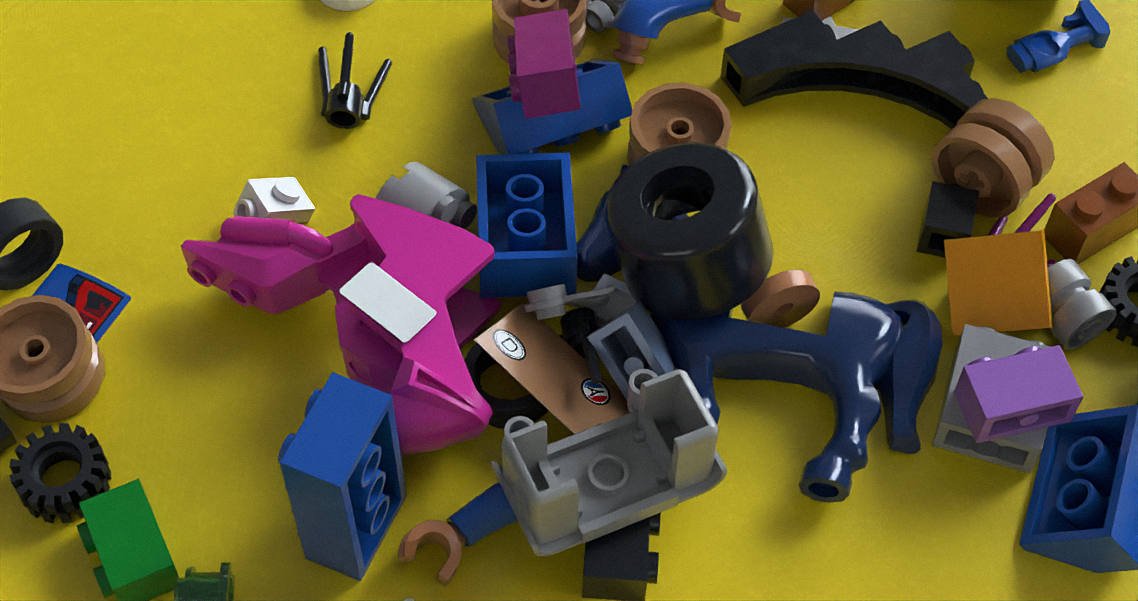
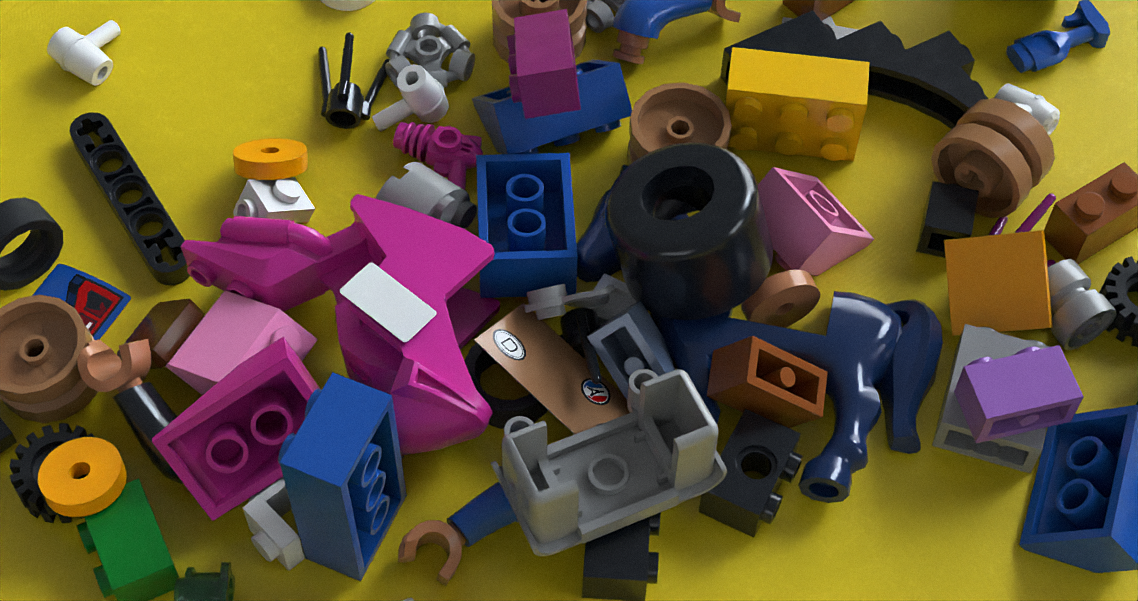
none -> light orange piece [38,437,127,517]
none -> white piece [47,20,121,86]
none -> black beam [69,112,190,285]
none -> piece [77,339,184,484]
none -> reddish brown piece [117,299,205,370]
none -> dark pink slope [152,336,321,521]
none -> bright pink slope [165,290,318,395]
none -> light orange piece [233,138,308,180]
none -> white bracket [243,477,305,571]
none -> white piece [372,64,449,132]
none -> light grey piece [385,13,475,88]
none -> dark pink piece [393,122,483,190]
none -> black brick [699,409,803,538]
none -> dark orange brick [707,335,828,428]
none -> yellow brick [725,47,870,161]
none -> bright pink slope [758,167,874,276]
none -> white piece [994,83,1060,135]

